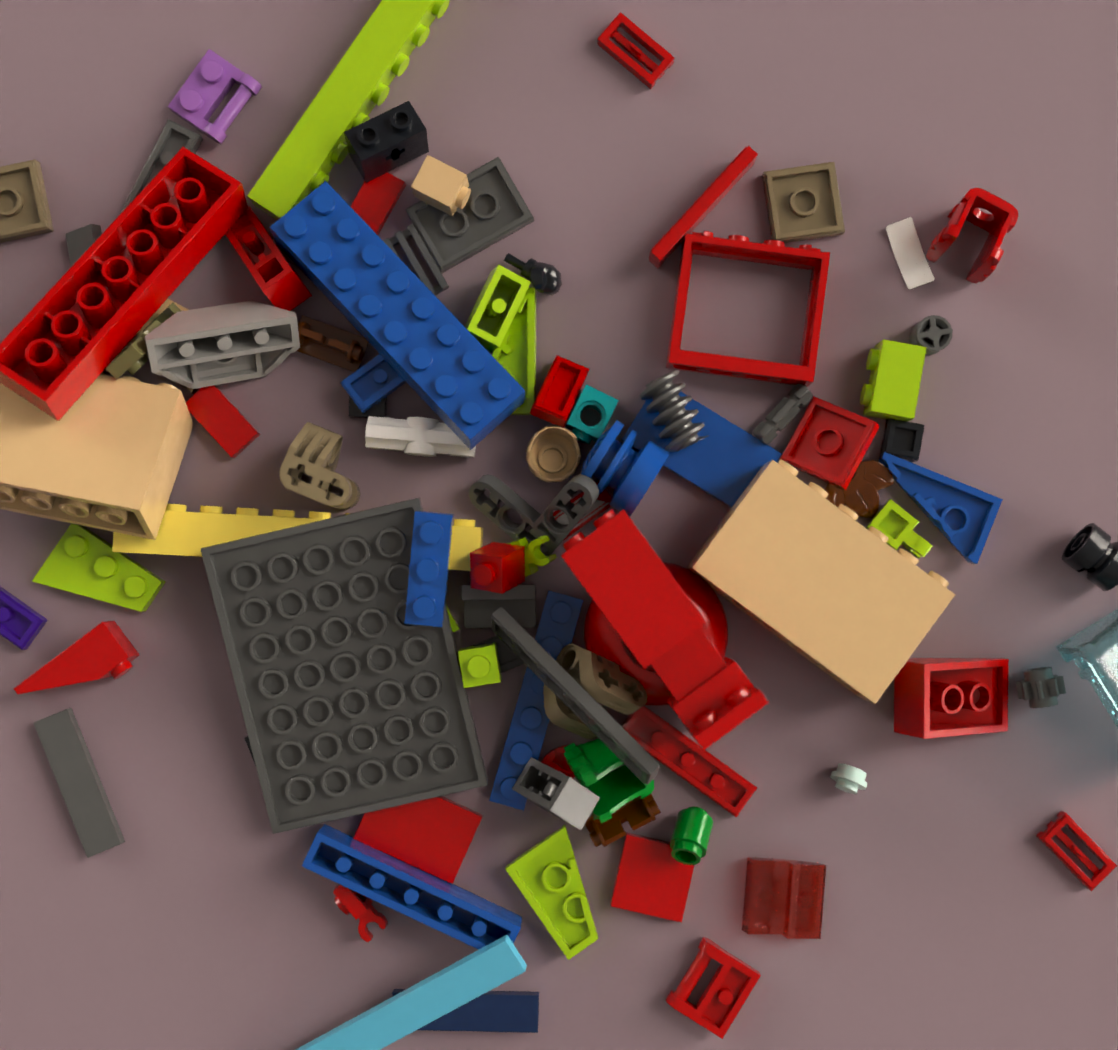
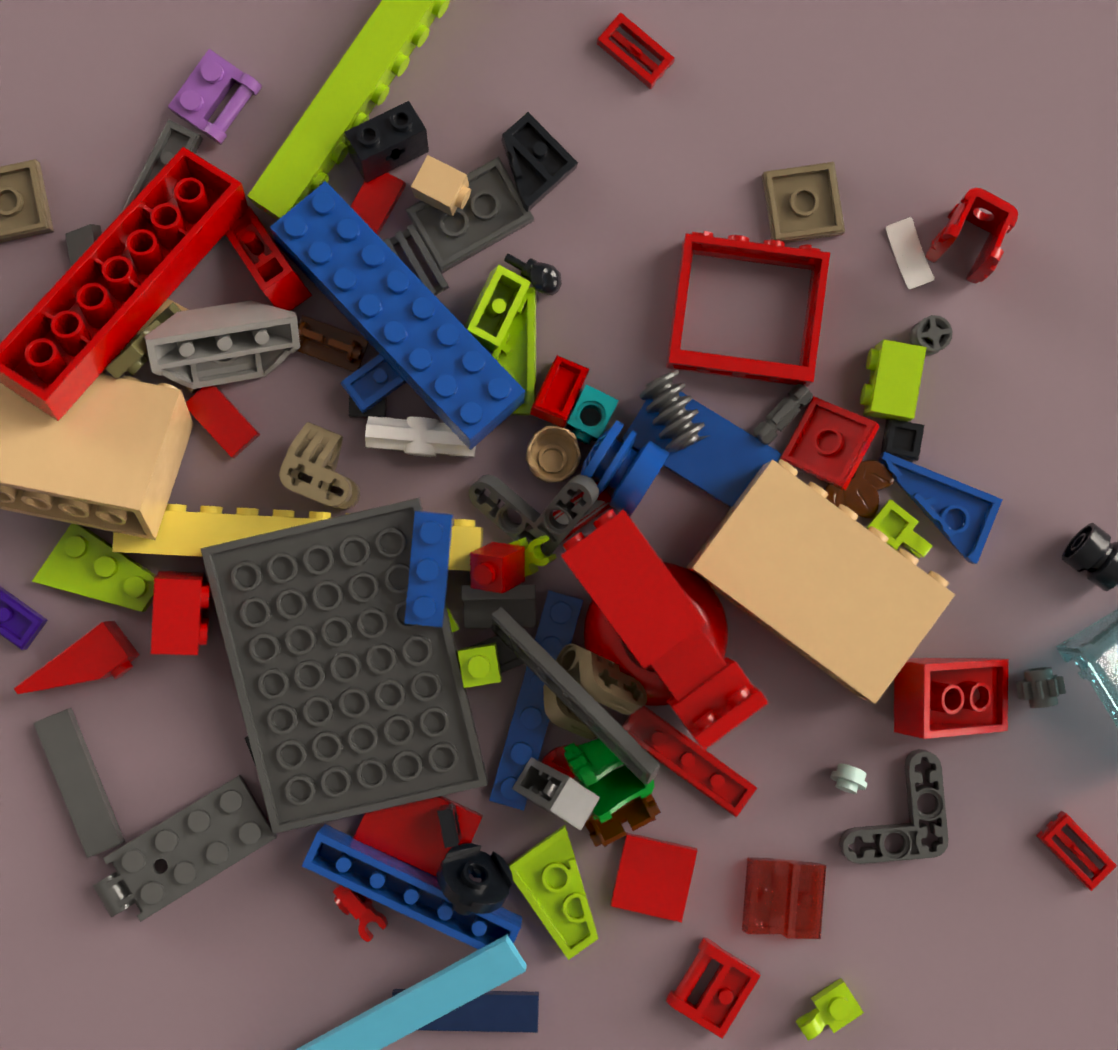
red tile [649,146,758,269] -> none
green brick [670,806,713,865] -> none
none -> dark grey hinge [93,774,278,922]
none -> red brick [151,571,211,655]
none -> black plate [436,843,513,916]
none -> black tile [437,803,462,848]
none -> black wing [502,112,578,212]
none -> lime plate [795,978,864,1041]
none -> dark grey beam [839,749,948,864]

